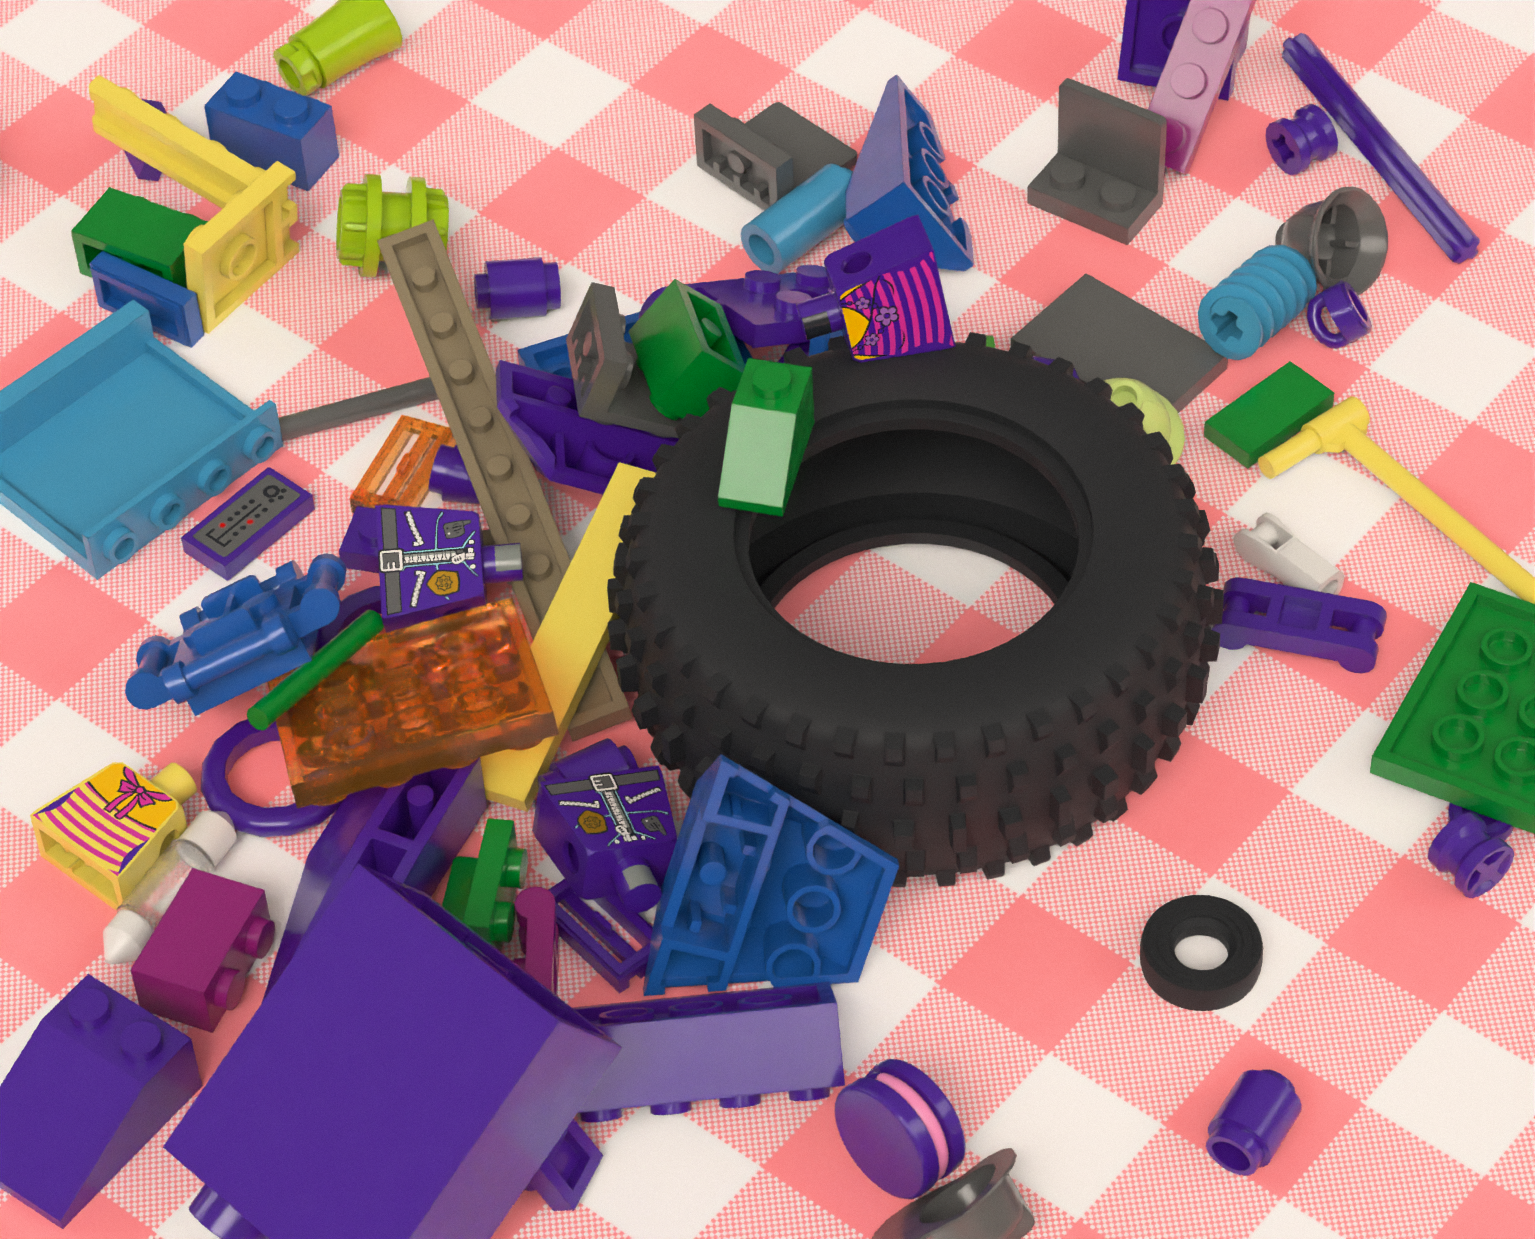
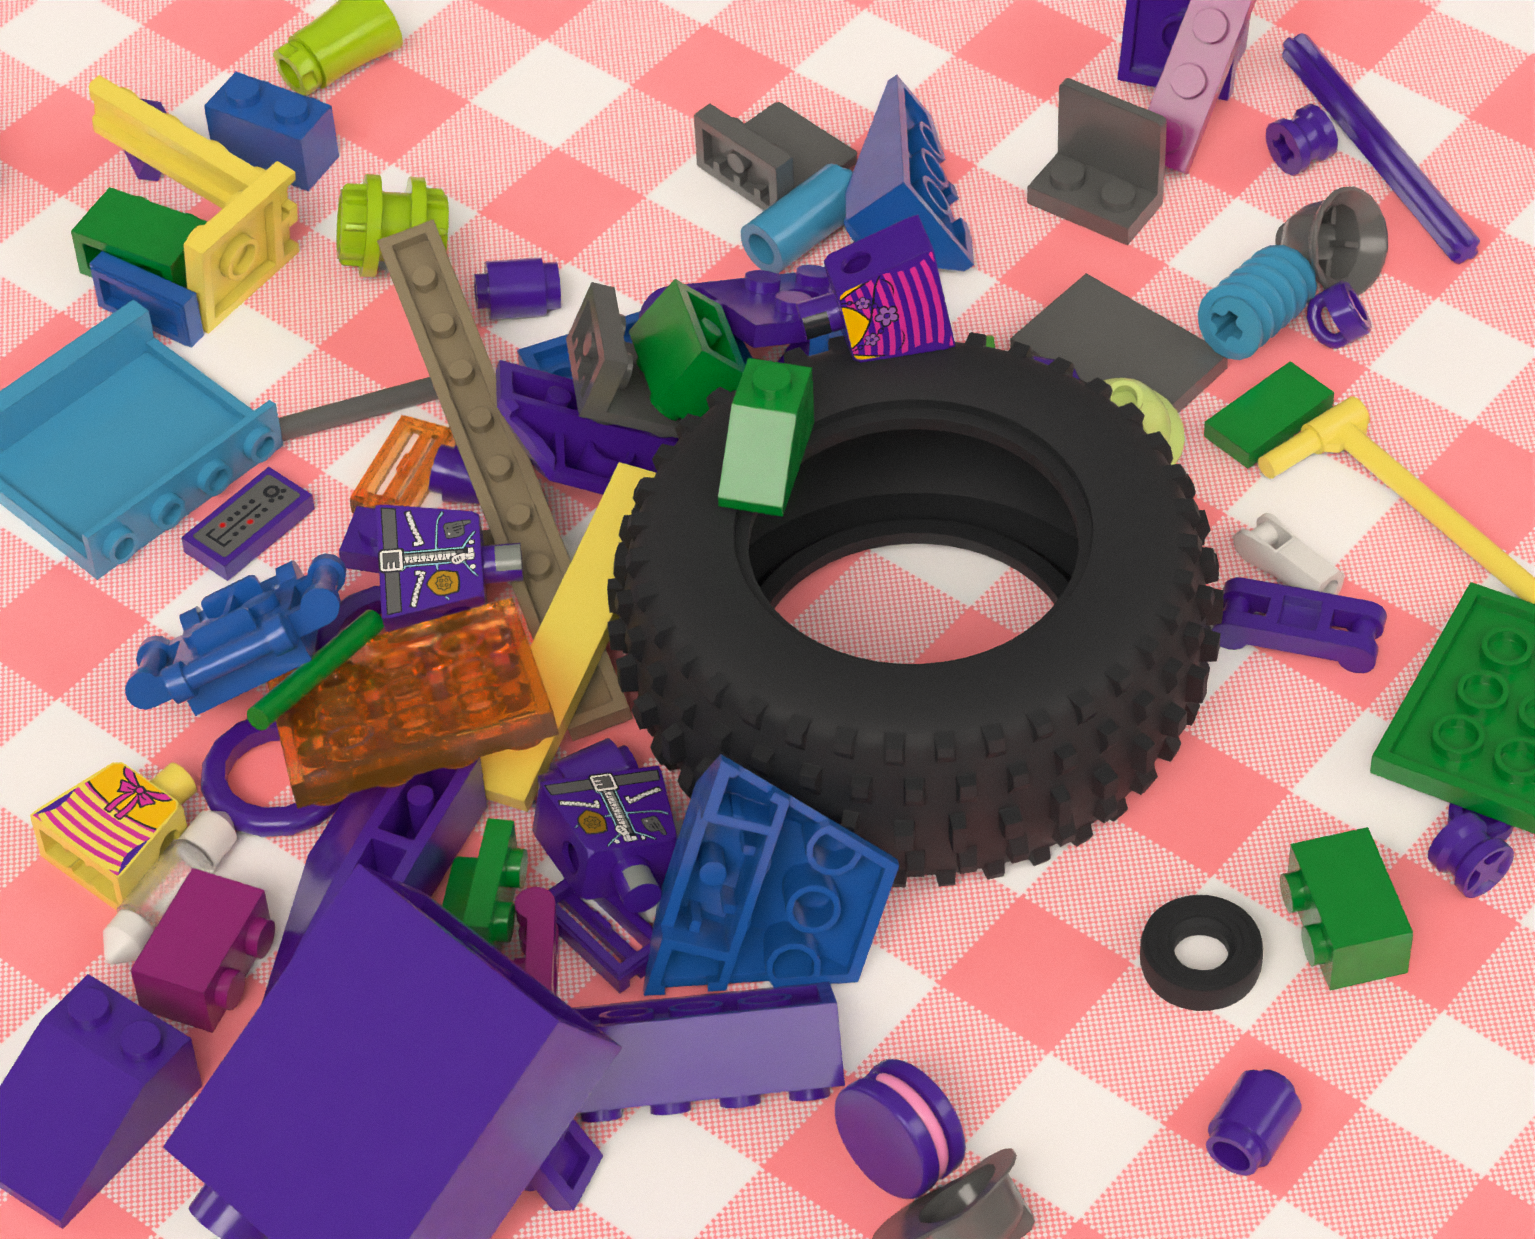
none -> green brick [1280,827,1413,991]

